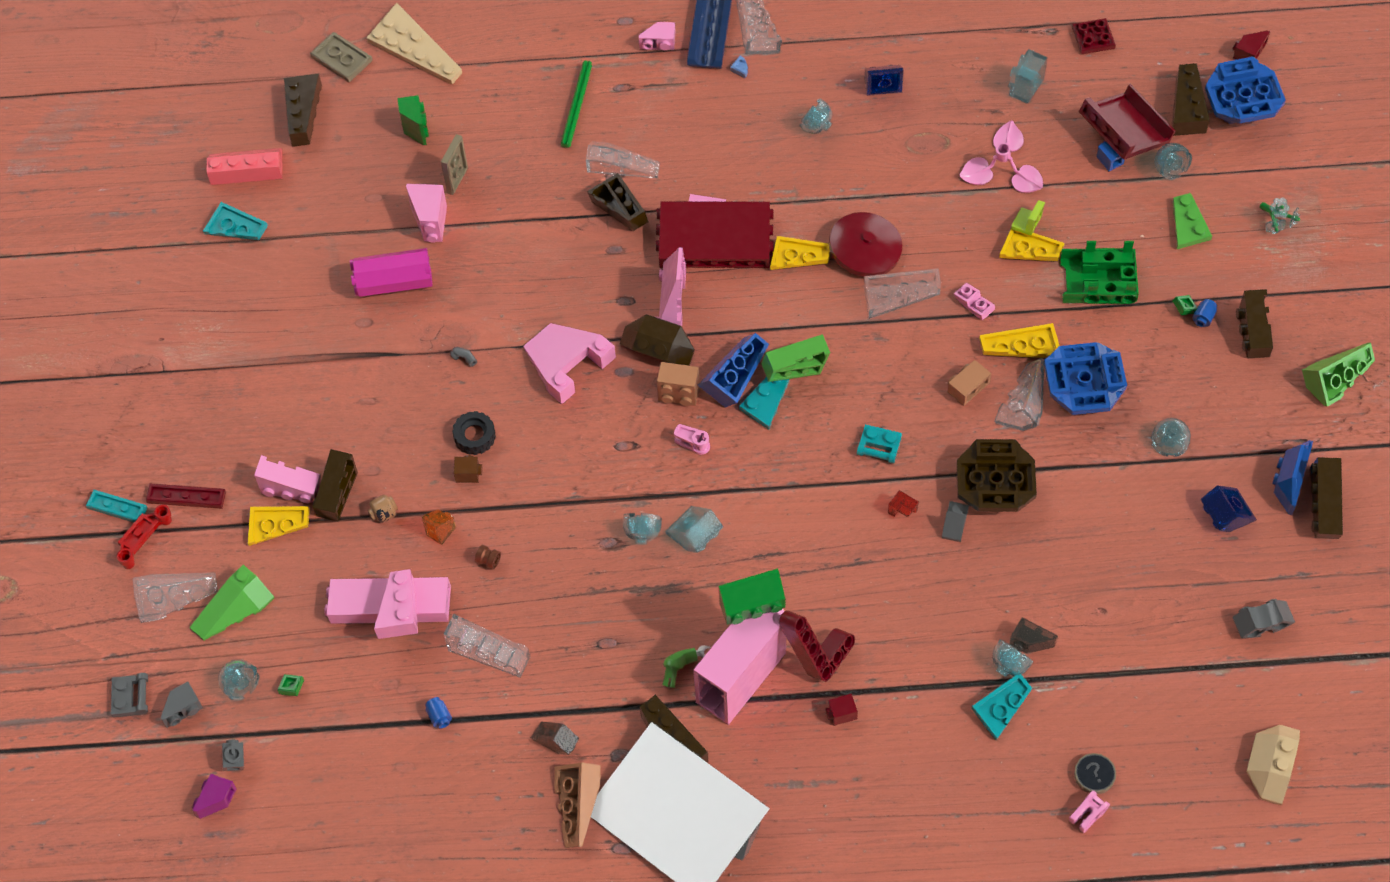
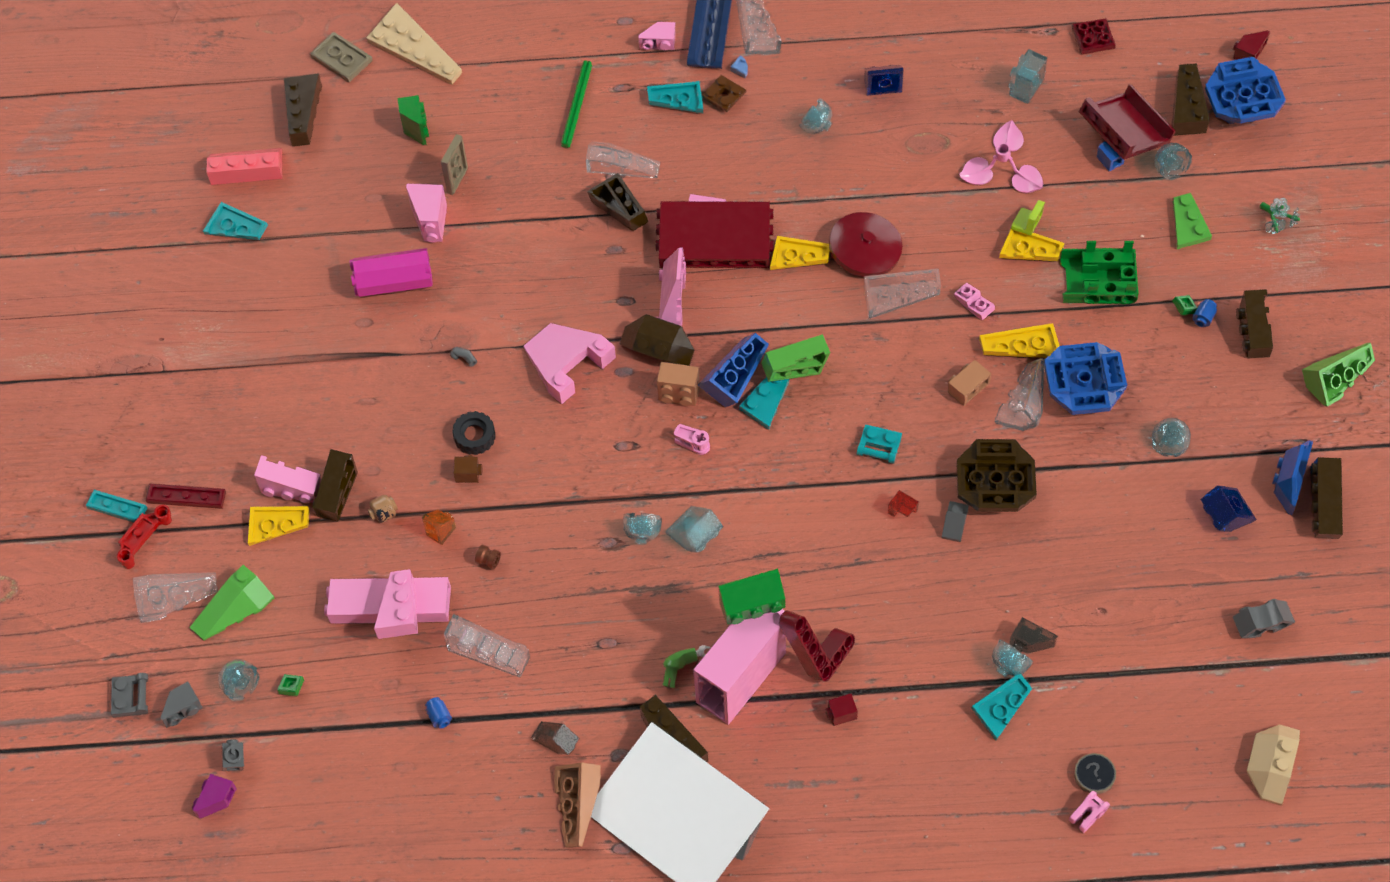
none -> teal wing [647,81,704,114]
none -> reddish brown piece [702,75,746,112]

